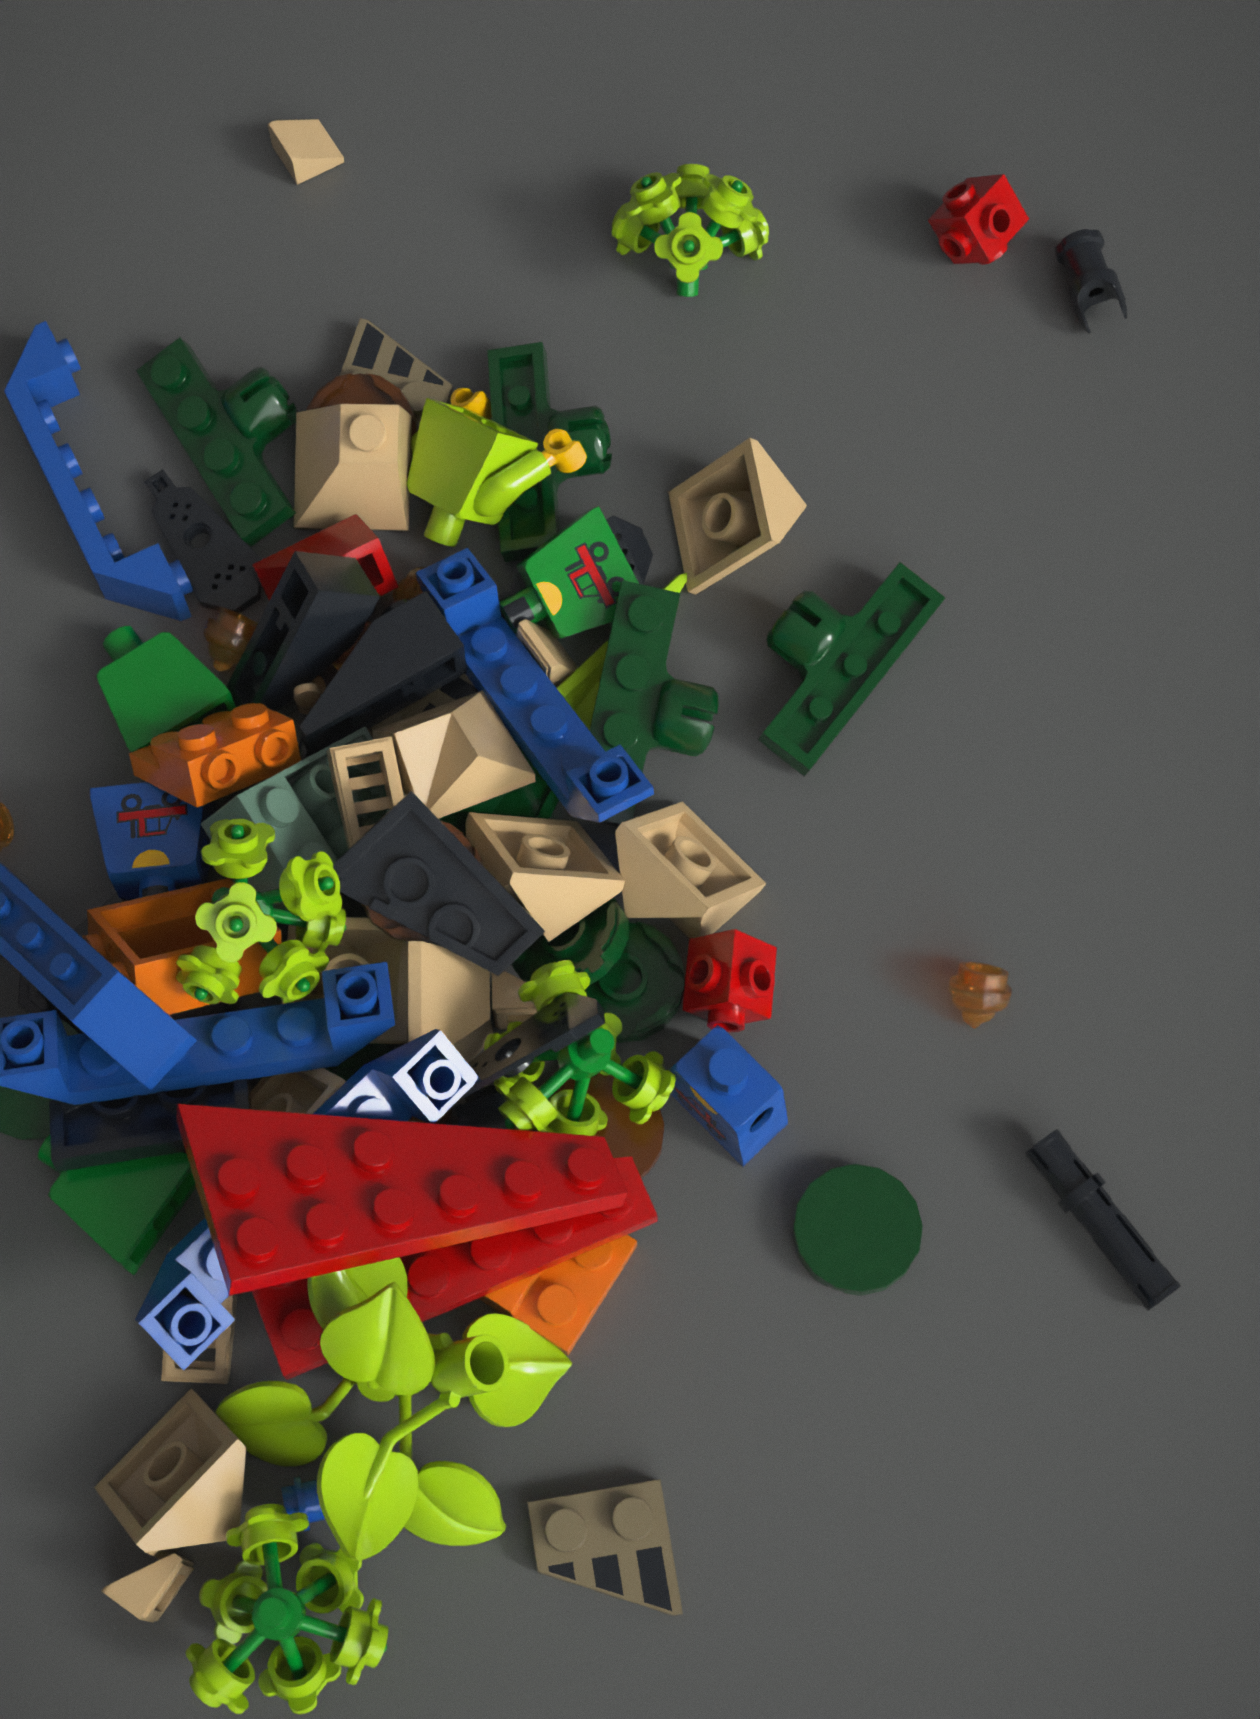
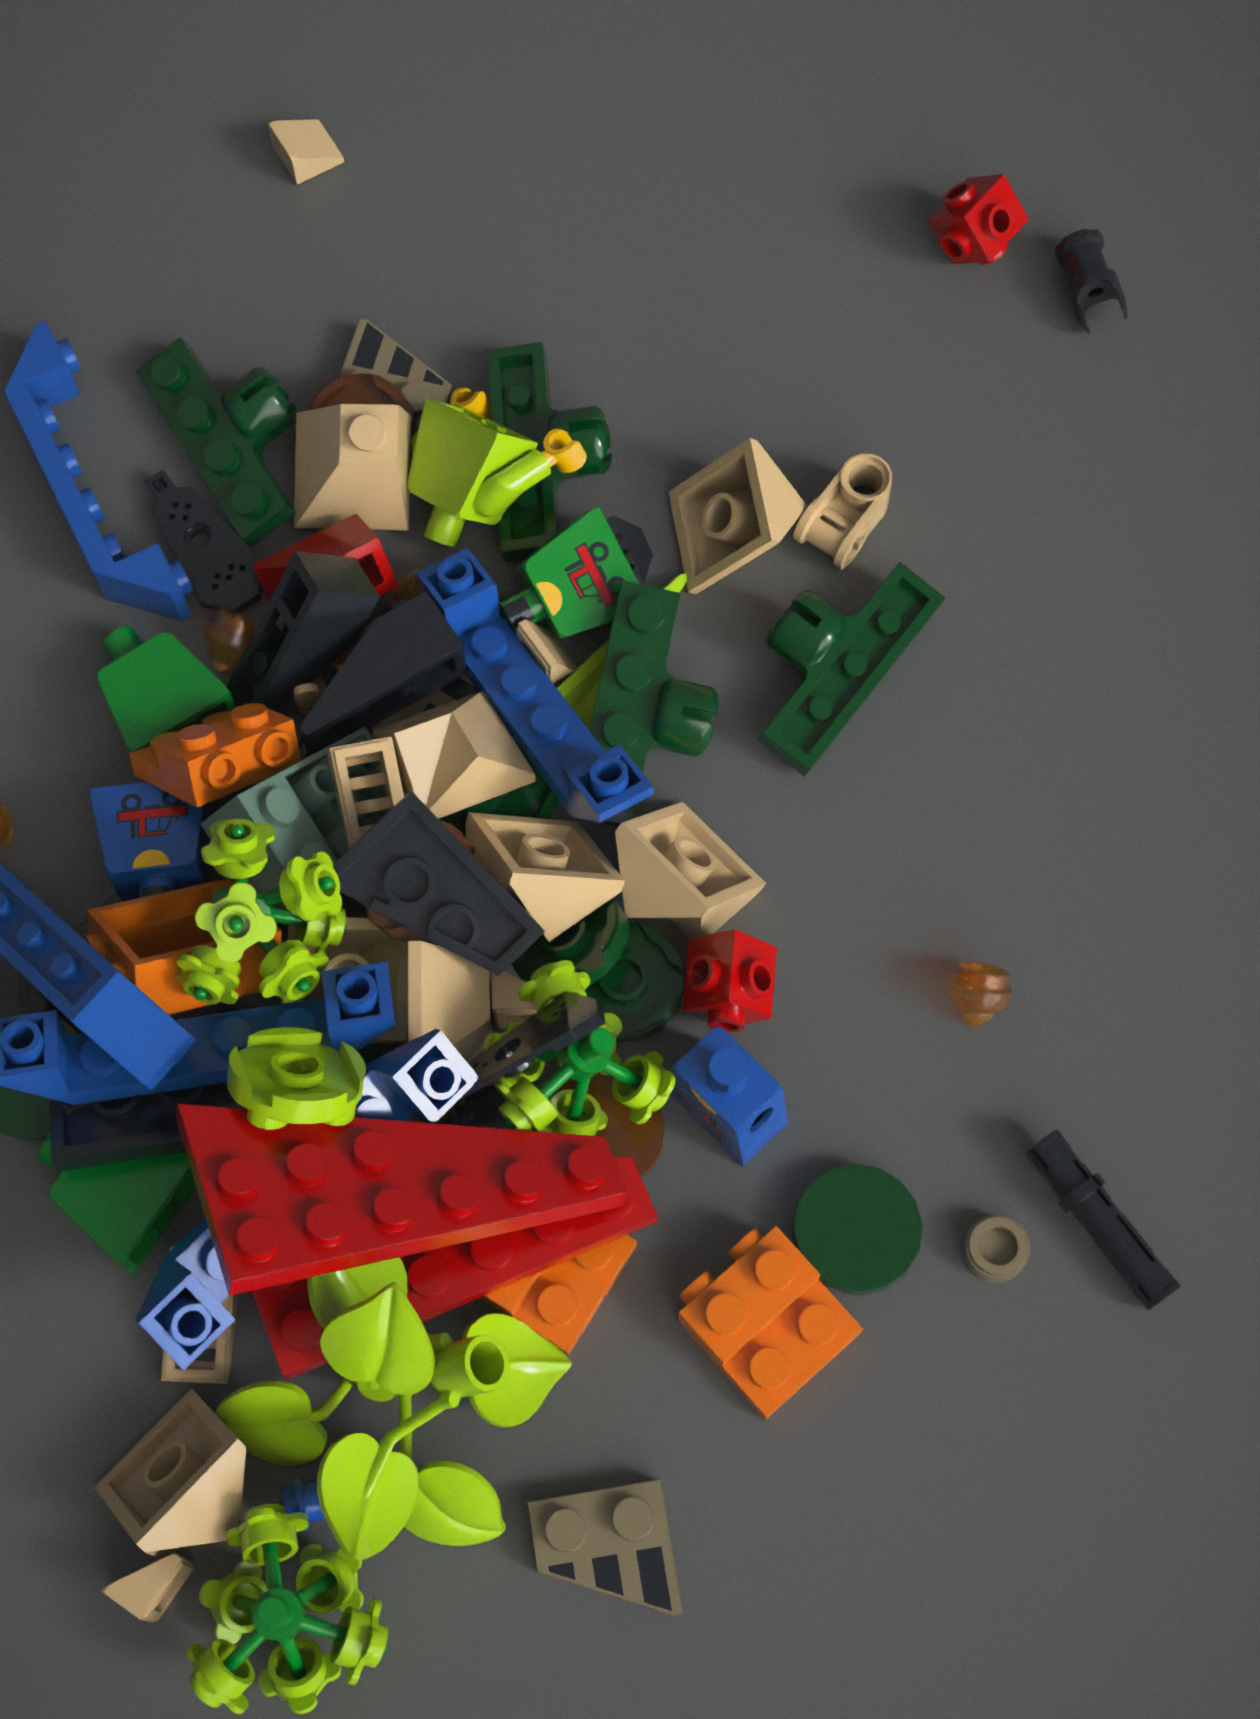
lime plant [612,164,769,297] -> none
none -> lime plate [227,1027,366,1130]
none -> orange plate [678,1226,863,1420]
none -> tan piece [793,454,892,570]
none -> dark tan tile [963,1214,1030,1283]

